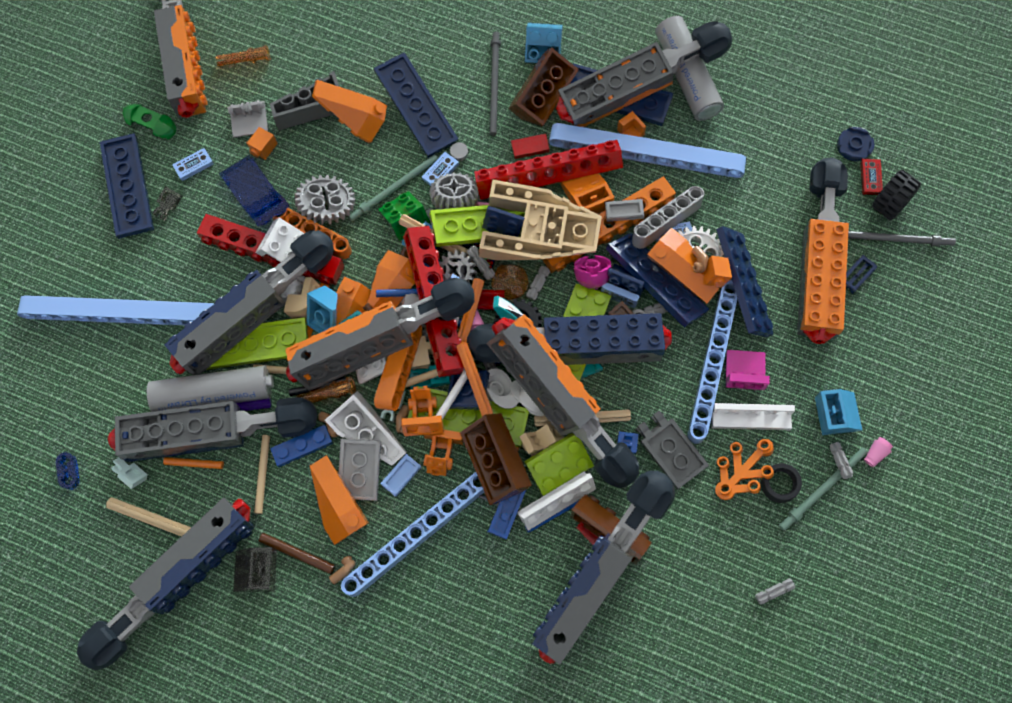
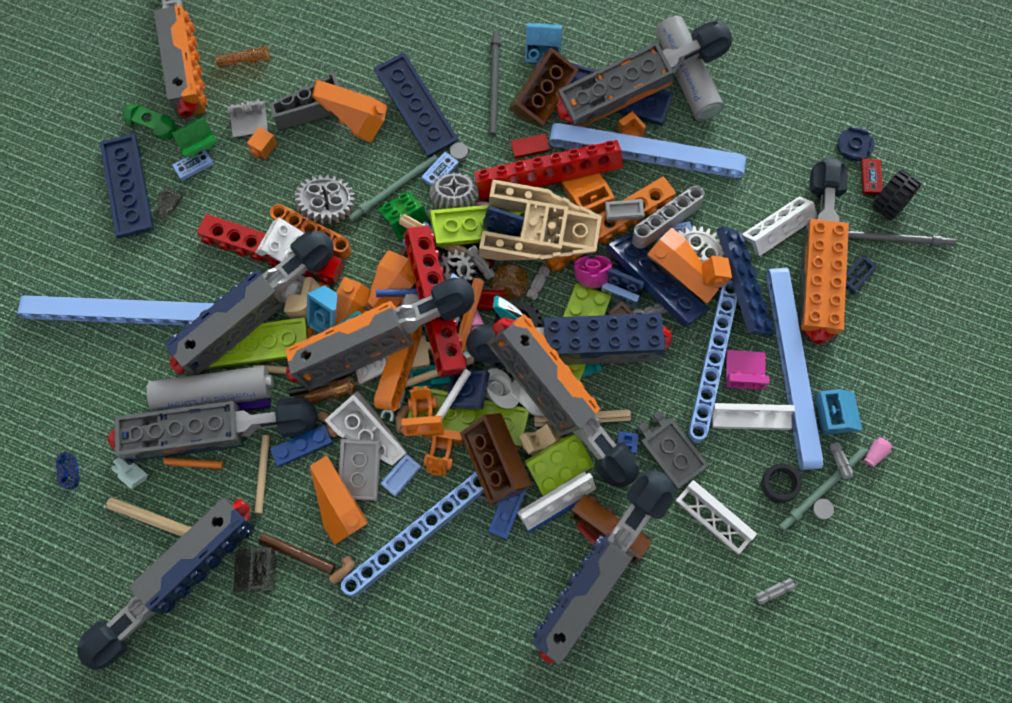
clear blue windscreen [219,155,290,226] -> none
orange axle [457,342,493,416] -> none
medium nougat arm [692,246,708,273] -> none
orange plant [715,439,774,500] -> none
none -> green bracket [172,117,218,159]
none -> white fence [675,480,757,555]
none -> white fence [743,196,818,256]
none -> light blue beam [767,268,823,470]
none -> light grey tile [812,499,834,520]

